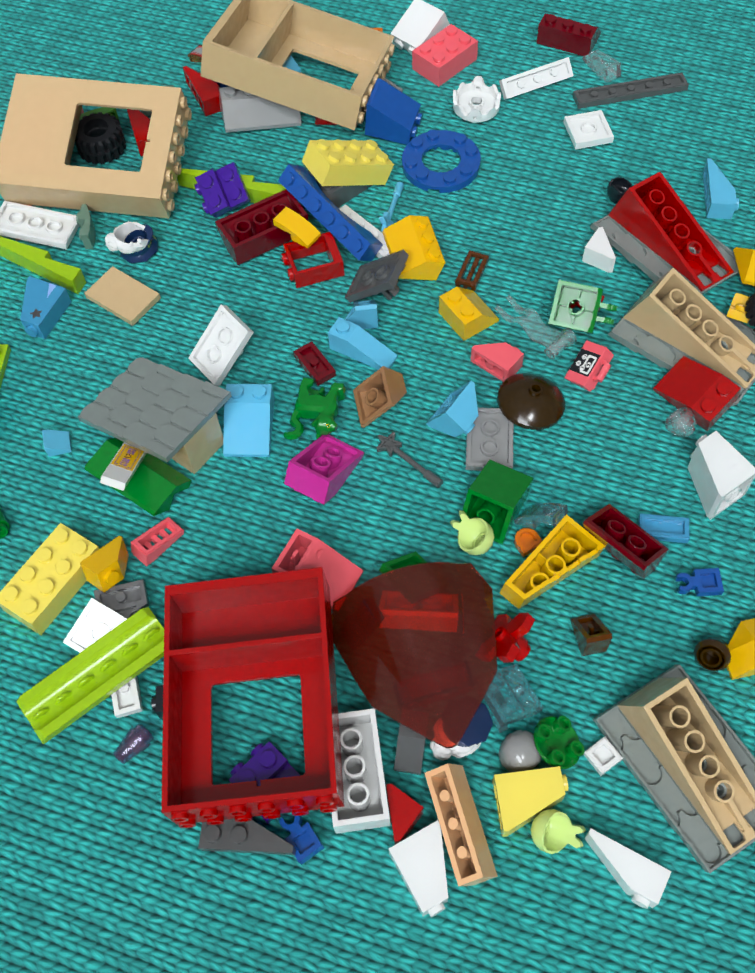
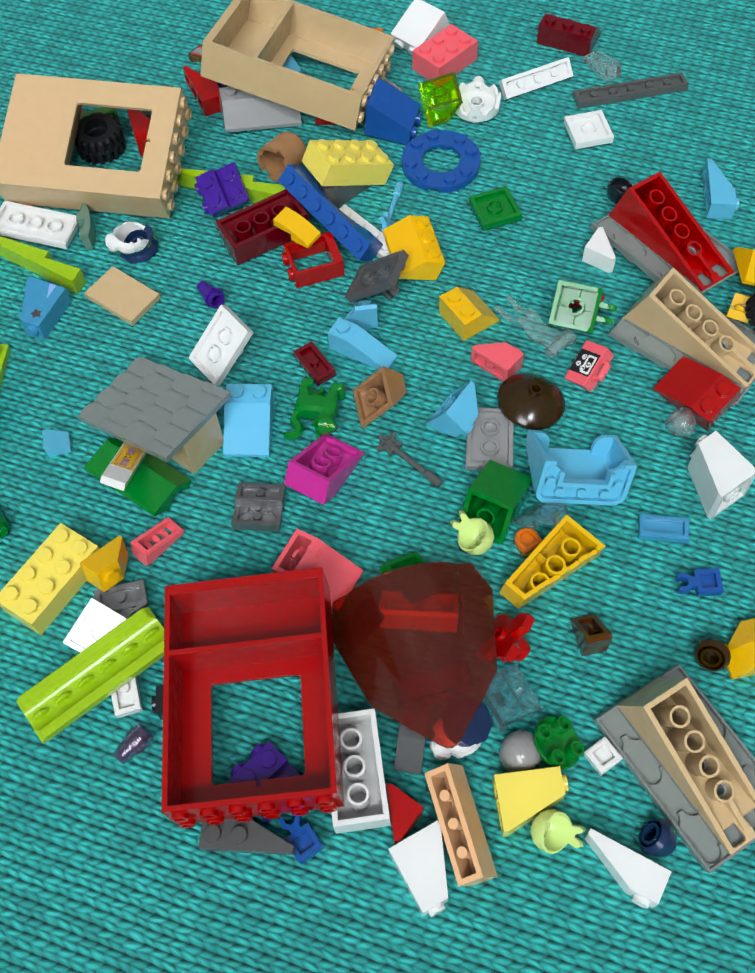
reddish brown tile [455,250,489,291] -> none
dark red slope [583,504,669,579] -> none
none -> dark purple cone [197,281,225,308]
none -> flat silver slope [231,482,286,532]
none -> medium nougat cylinder [257,132,306,182]
none -> clear neon green slope [418,72,463,128]
none -> green plate [468,186,522,231]
none -> medium azure windscreen [526,430,637,506]
none -> dark blue cone [639,818,677,857]

